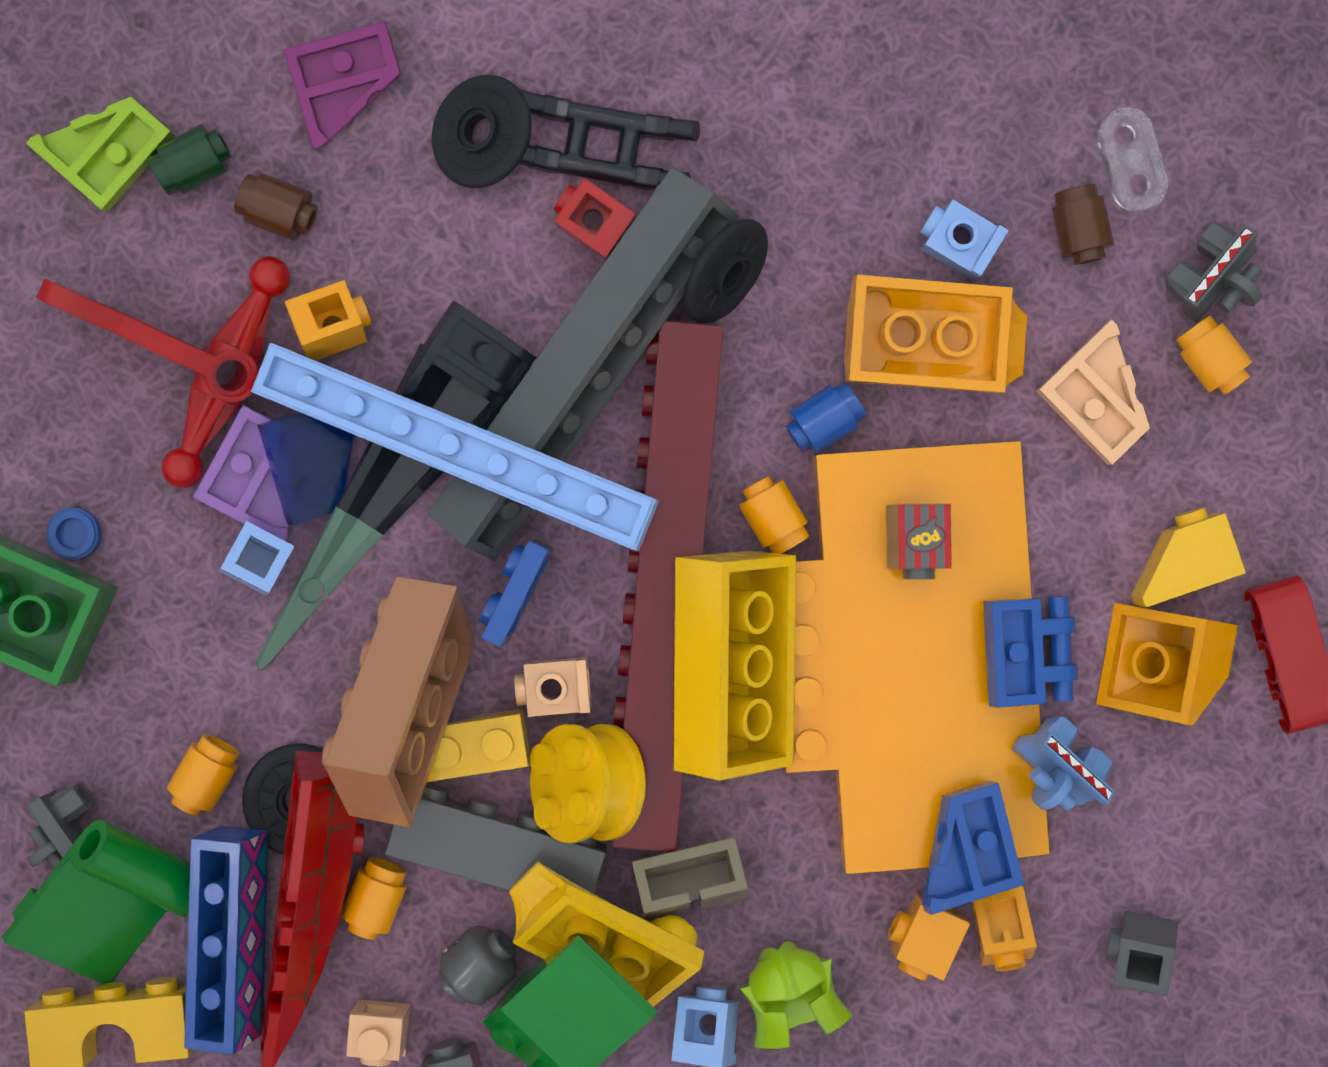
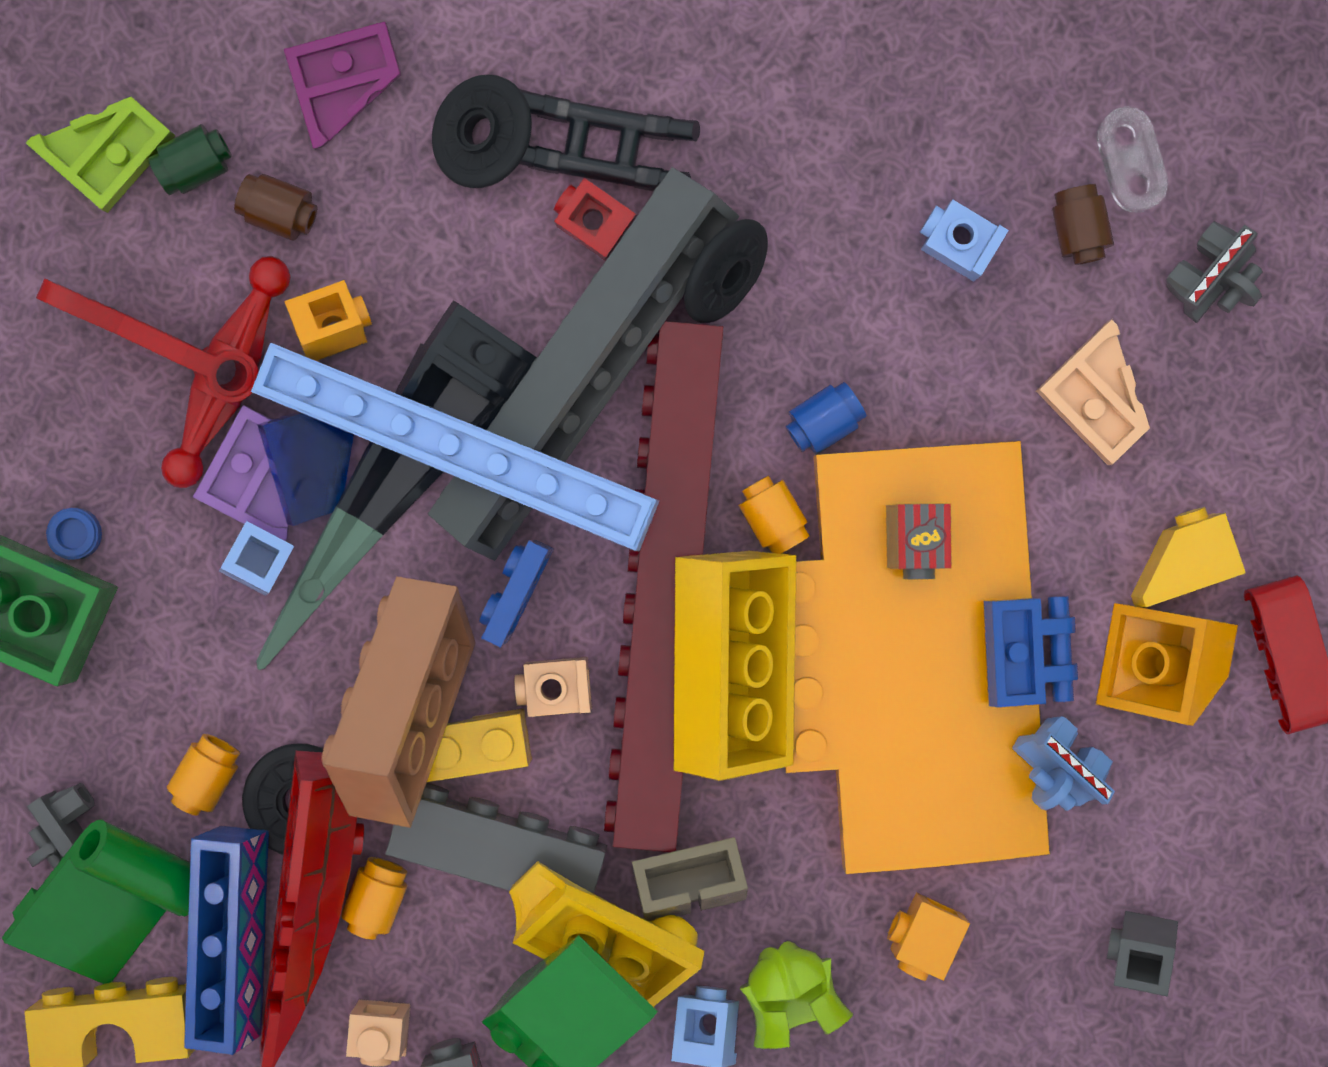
dark grey head [439,926,517,1005] -> none
yellow wheel [530,724,646,843] -> none
light orange slope [844,275,1028,393] -> none
blue wing [922,781,1025,915] -> none
light orange bracket [971,886,1037,972] -> none
light orange brick [1176,315,1253,395] -> none

